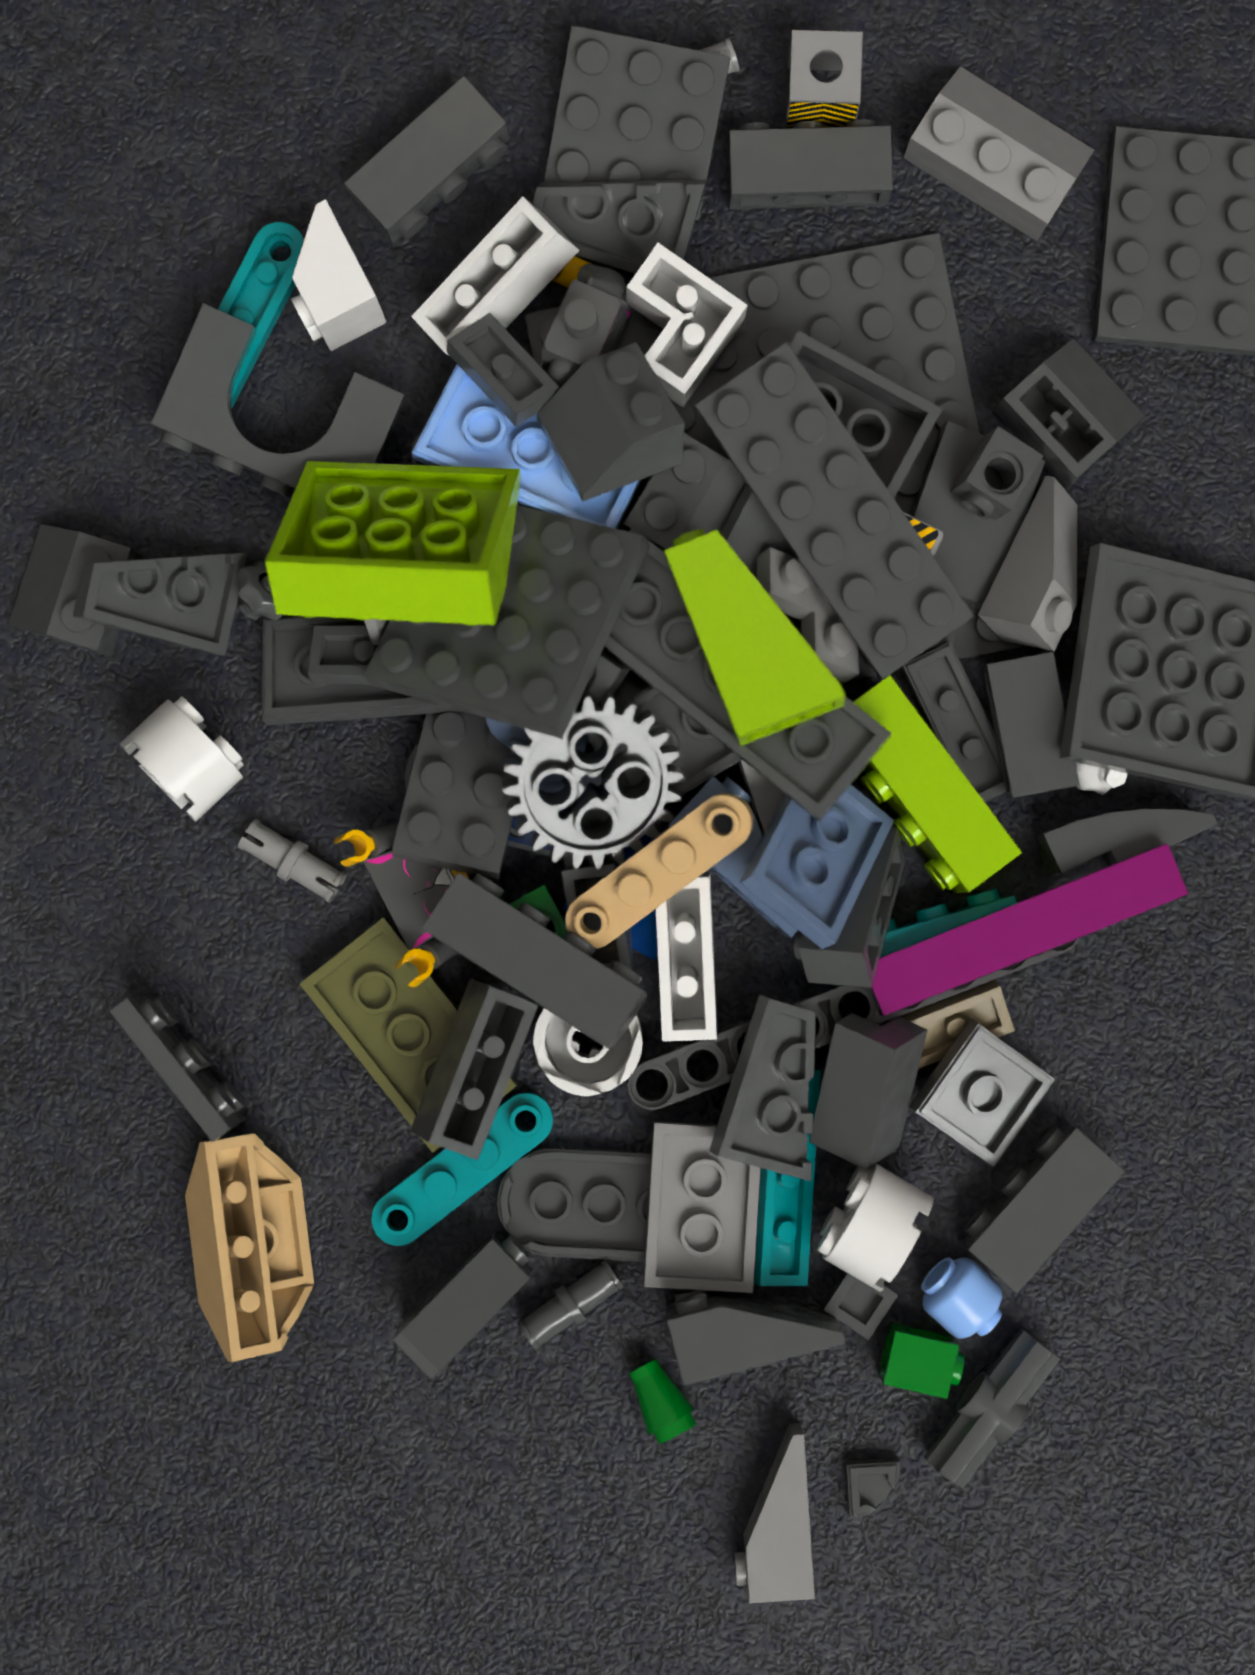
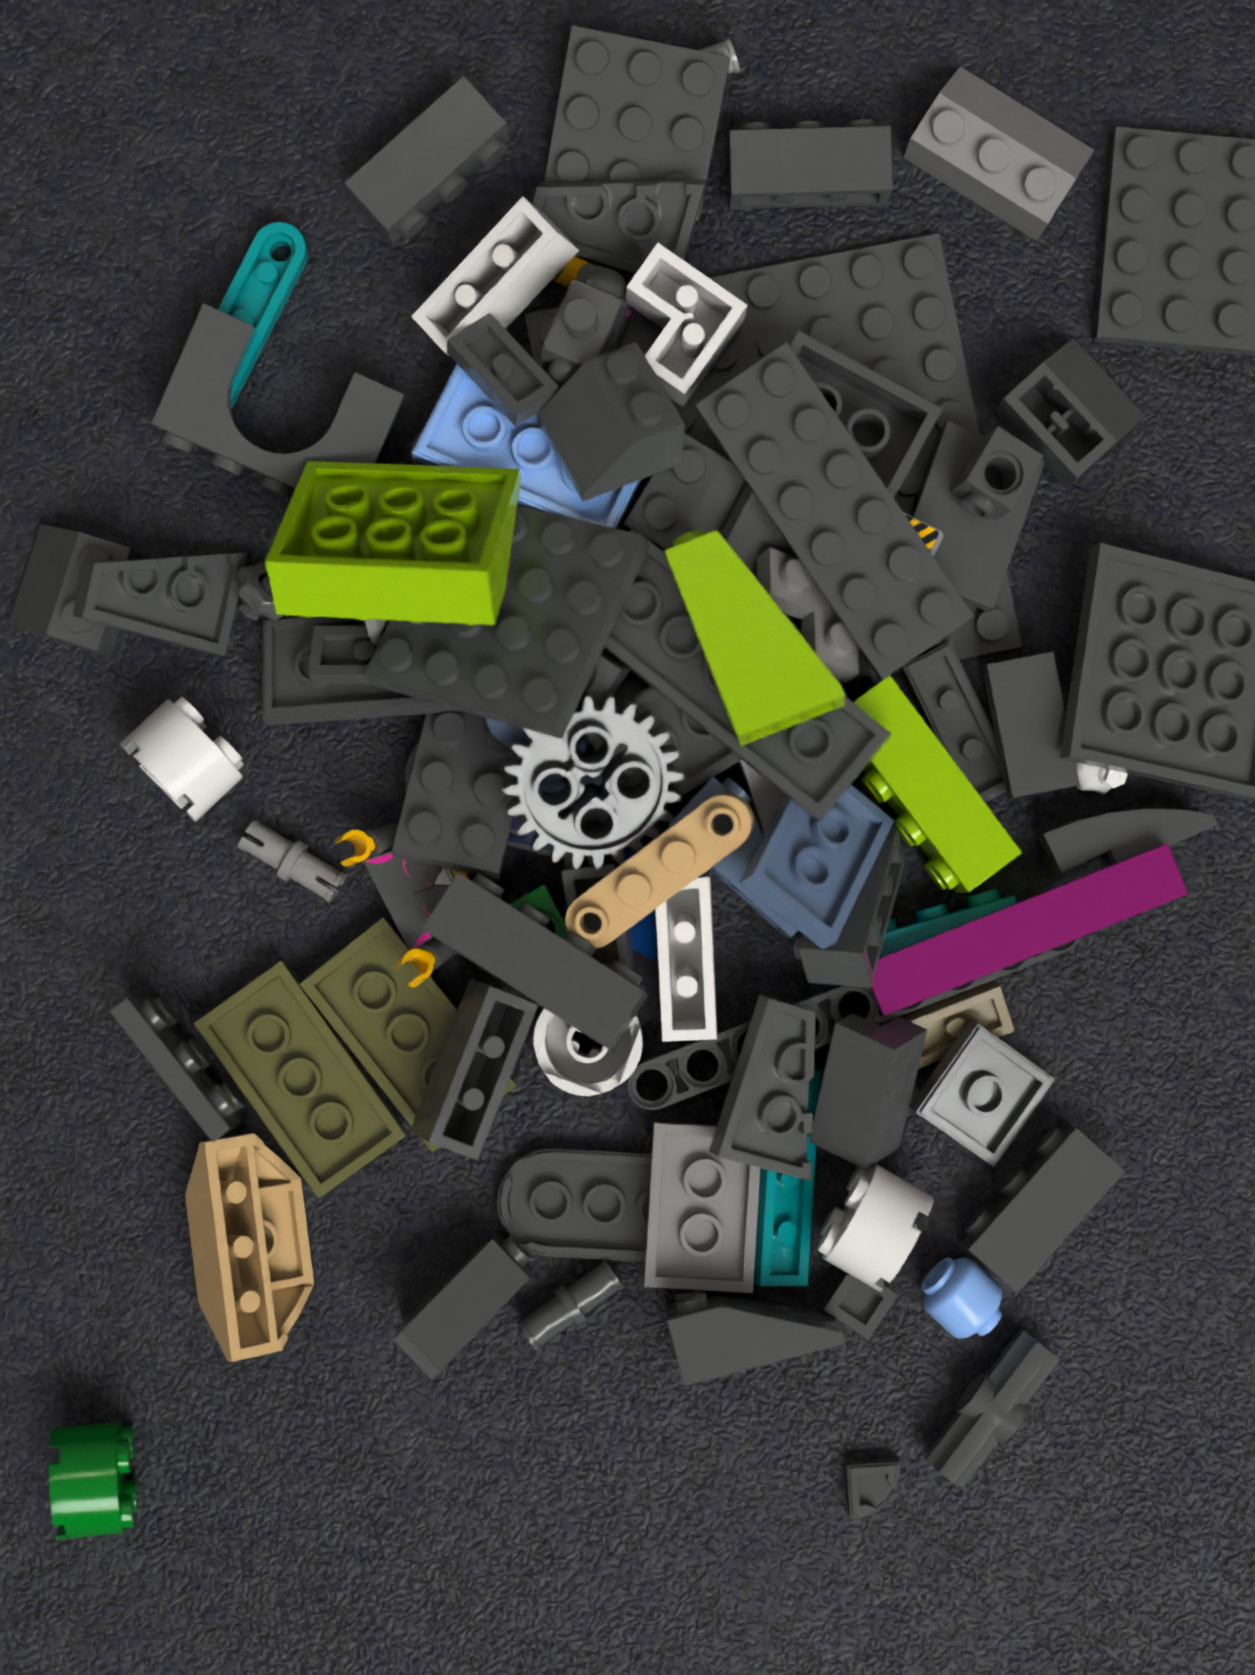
white slope [291,199,387,351] -> none
teal plate [372,1092,554,1246] -> none
green cone [629,1359,697,1445] -> none
light grey slope [734,1423,815,1603] -> none
light grey piece [785,30,863,129] -> none
green brick [878,1322,964,1399] -> none
light grey slope [978,476,1077,651] -> none
none -> green brick [49,1421,138,1540]
none -> olive plate [193,960,408,1199]

